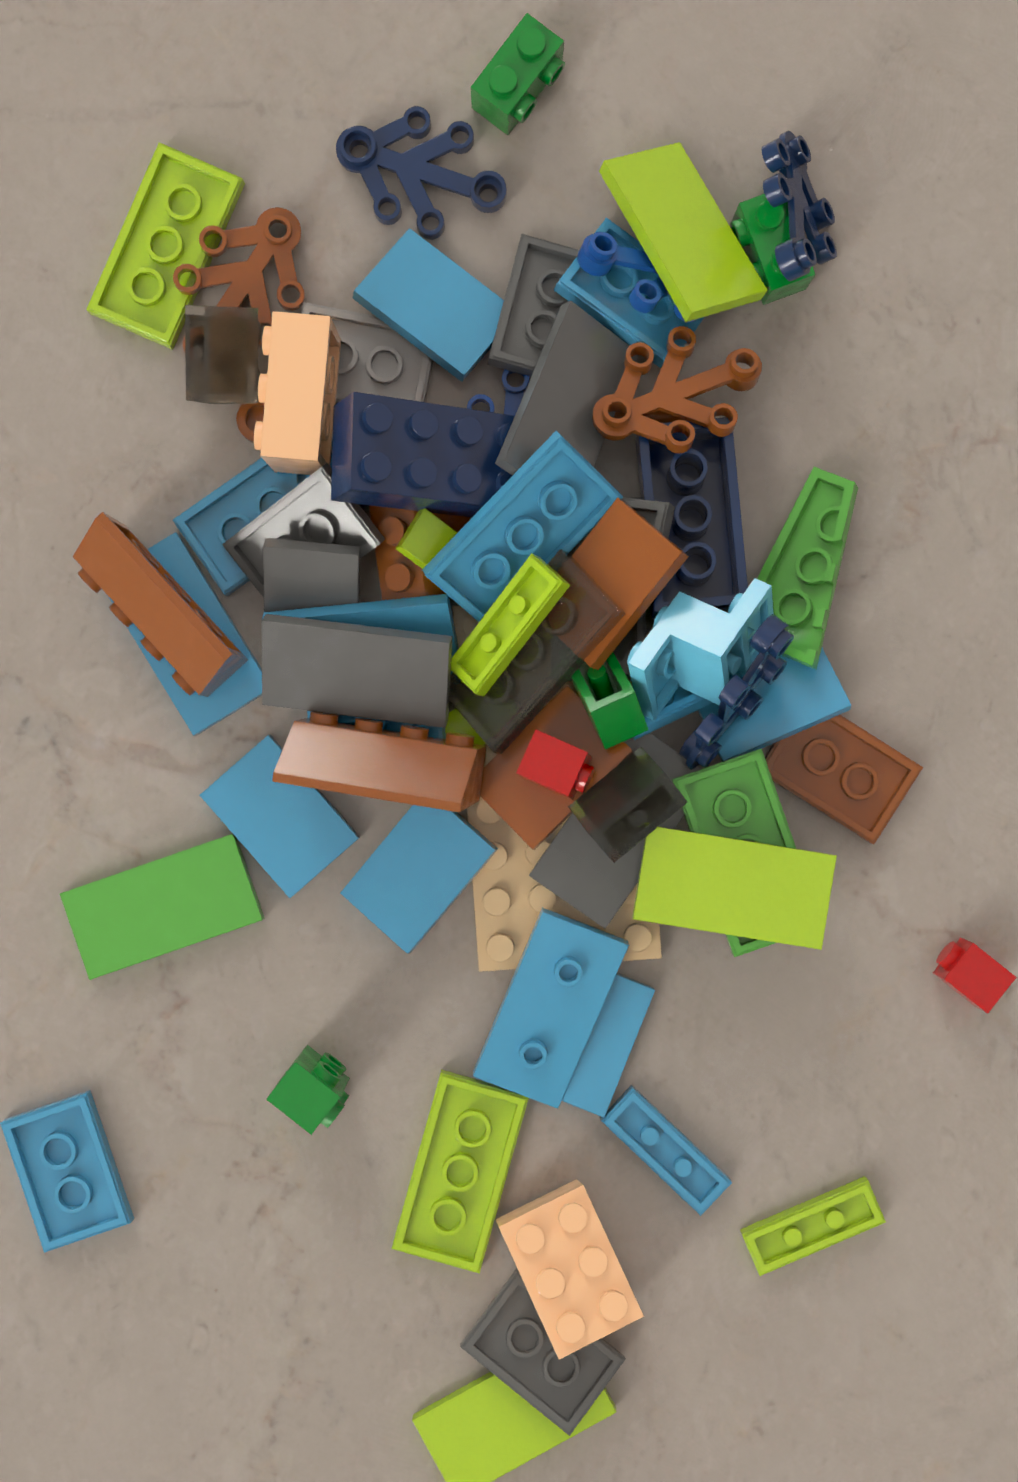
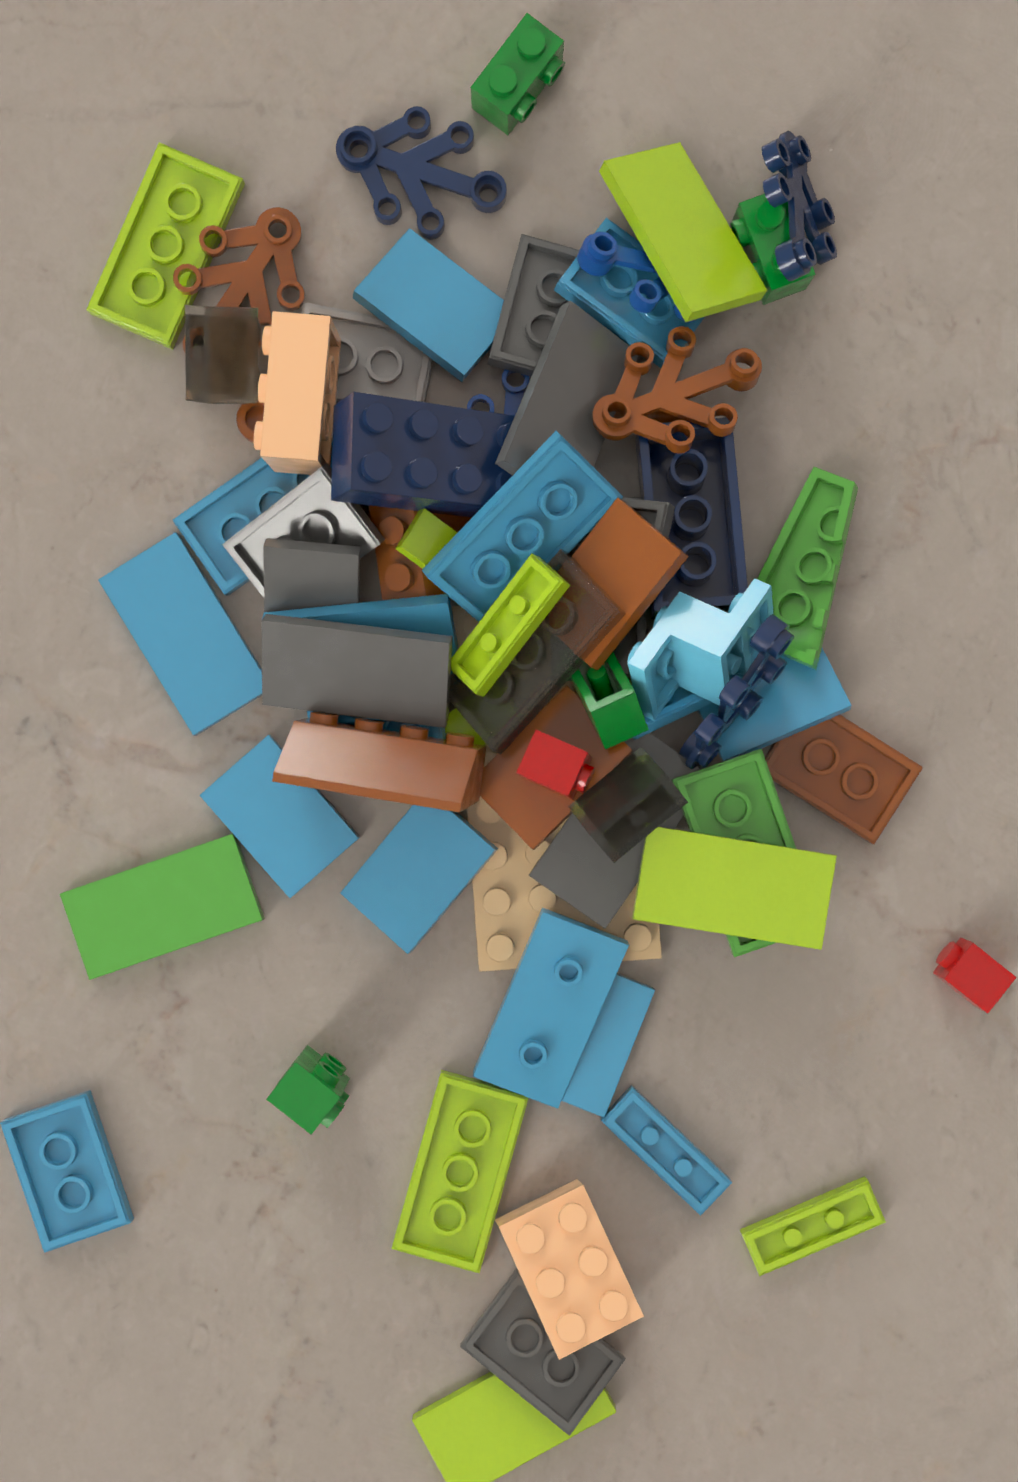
dark orange slope [73,512,248,697] -> none

